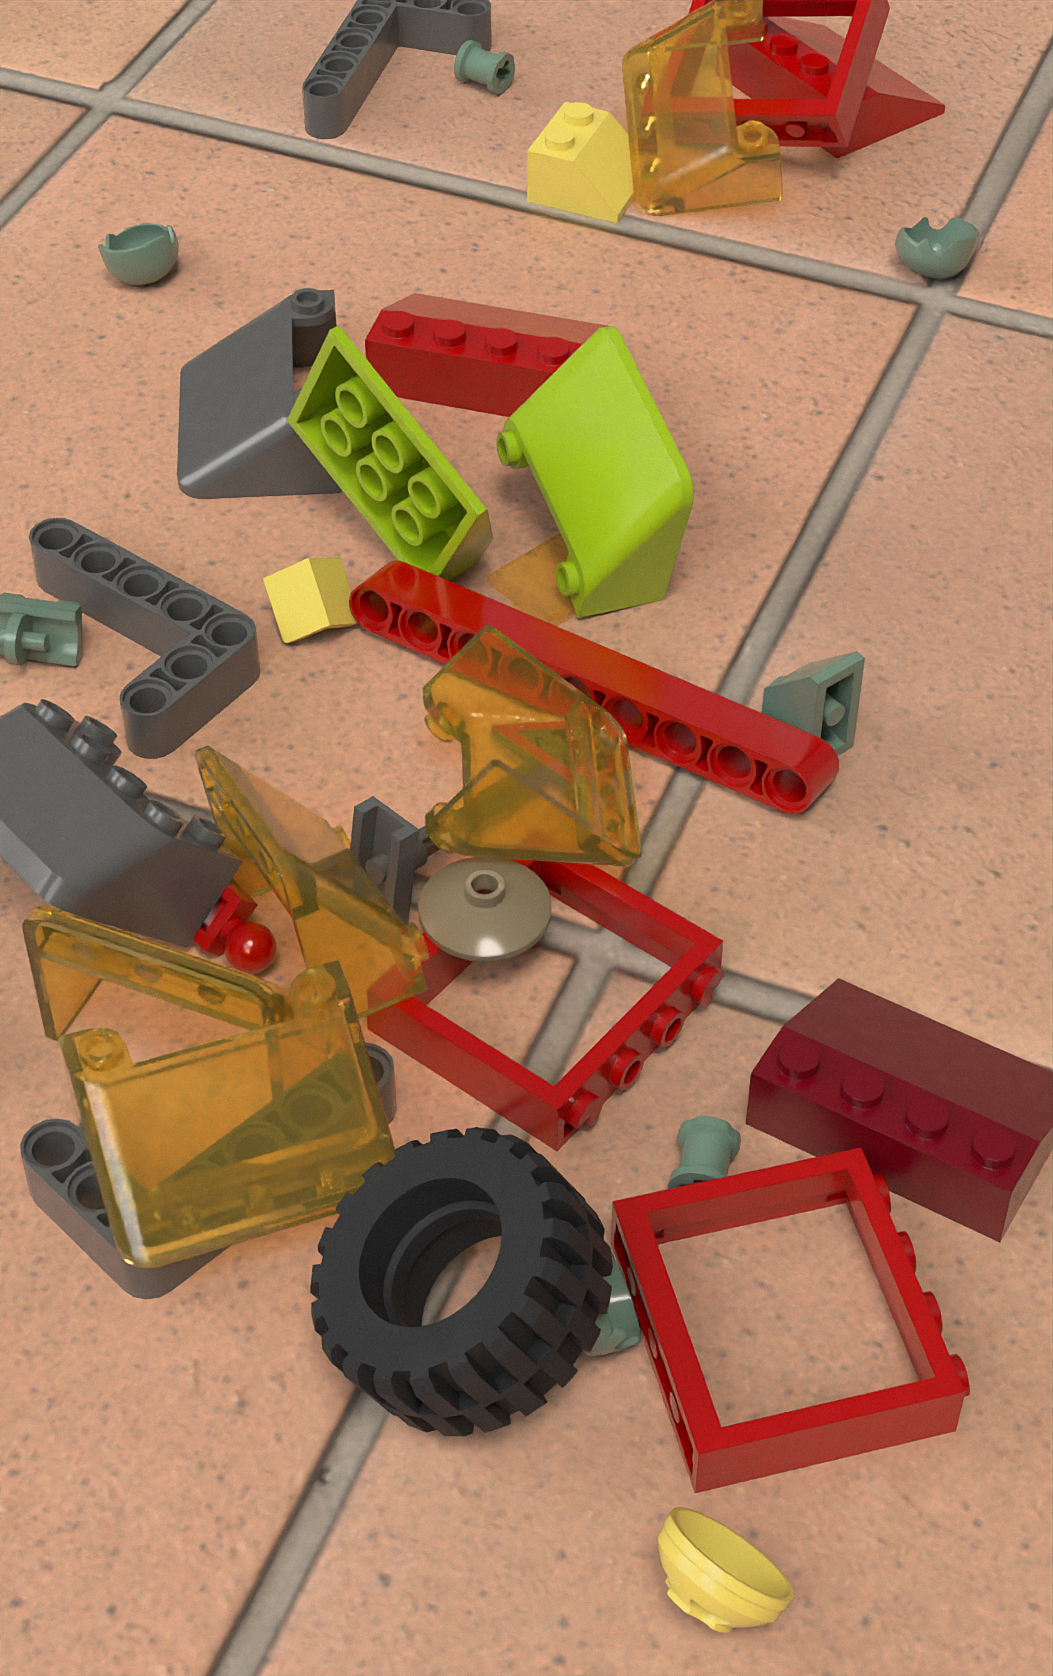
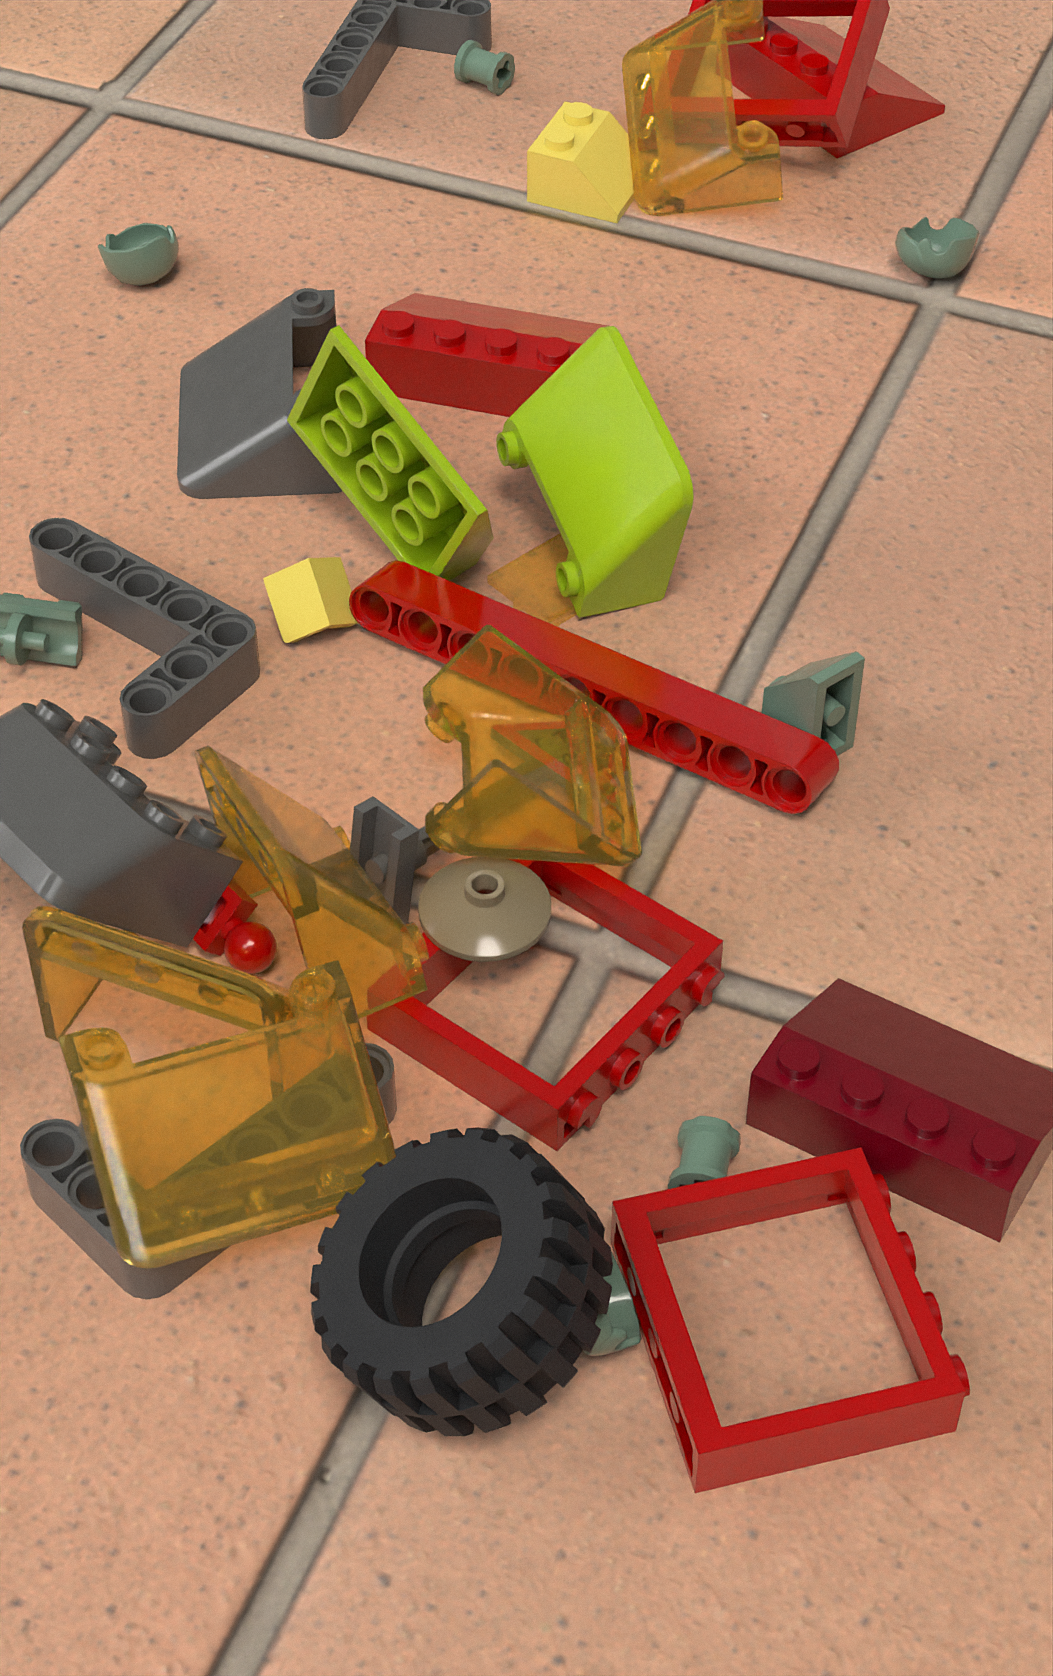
light yellow piece [658,1507,795,1633] -> none

